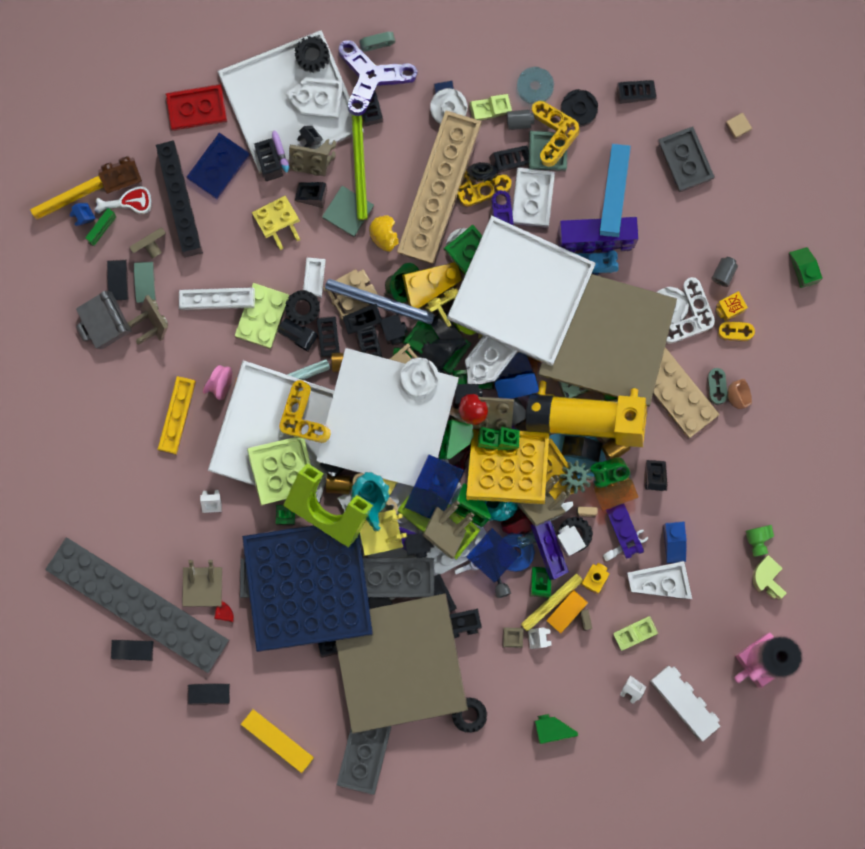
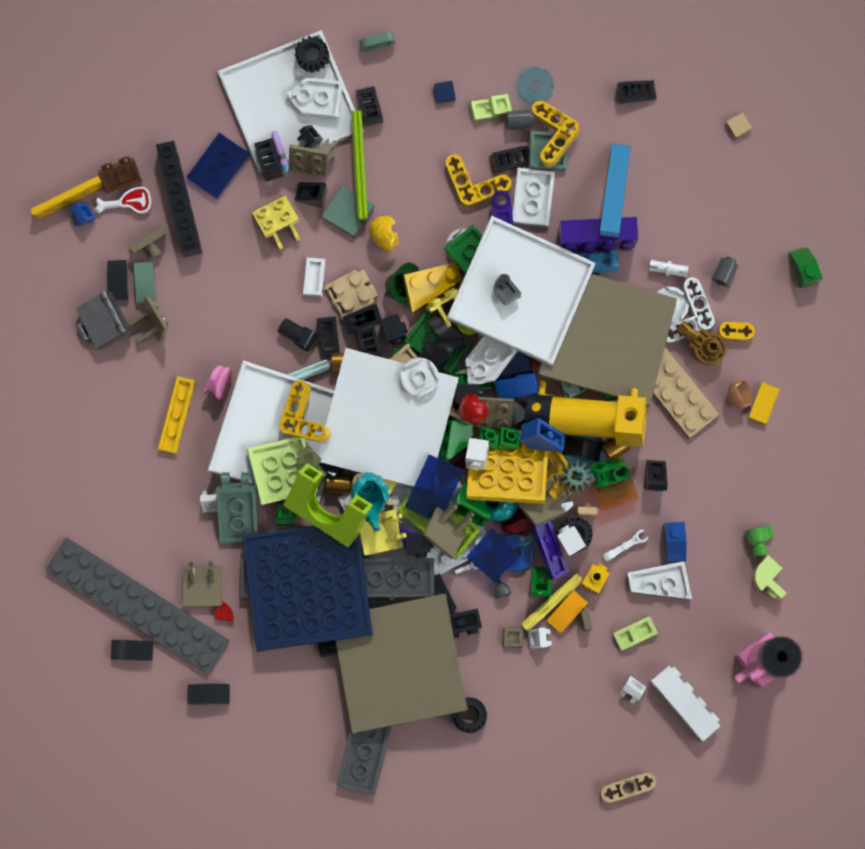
green tile [85,208,117,246] -> none
red tile [165,84,227,131] -> none
white tile [179,288,255,310] -> none
yellowish green plate [235,283,289,349] -> none
yellow tile [241,709,314,773] -> none
black tyre [285,290,320,325] -> none
sand blue axle [325,279,434,324] -> none
piece [338,40,417,116] -> none
tan plate [397,110,482,264] -> none
white tile [430,88,468,124] -> none
black gear [467,162,497,182] -> none
green slope [534,714,578,744] -> none
black tile [561,89,598,127] -> none
dark purple plate [606,504,644,559] -> none
dark grey plate [658,126,715,192] -> none
sand green beam [707,368,727,405] -> none
yellow brick [716,291,748,322] -> none
none -> sand green tile [216,471,258,543]
none -> olive bracket [295,446,326,479]
none -> white brick [466,438,489,471]
none -> dark grey plate [493,274,521,306]
none -> blue slope [520,418,565,452]
none -> tan beam [600,773,656,803]
none -> white pin [649,259,688,278]
none -> pearl gold pin [676,321,727,366]
none -> yellow tile [748,382,780,425]

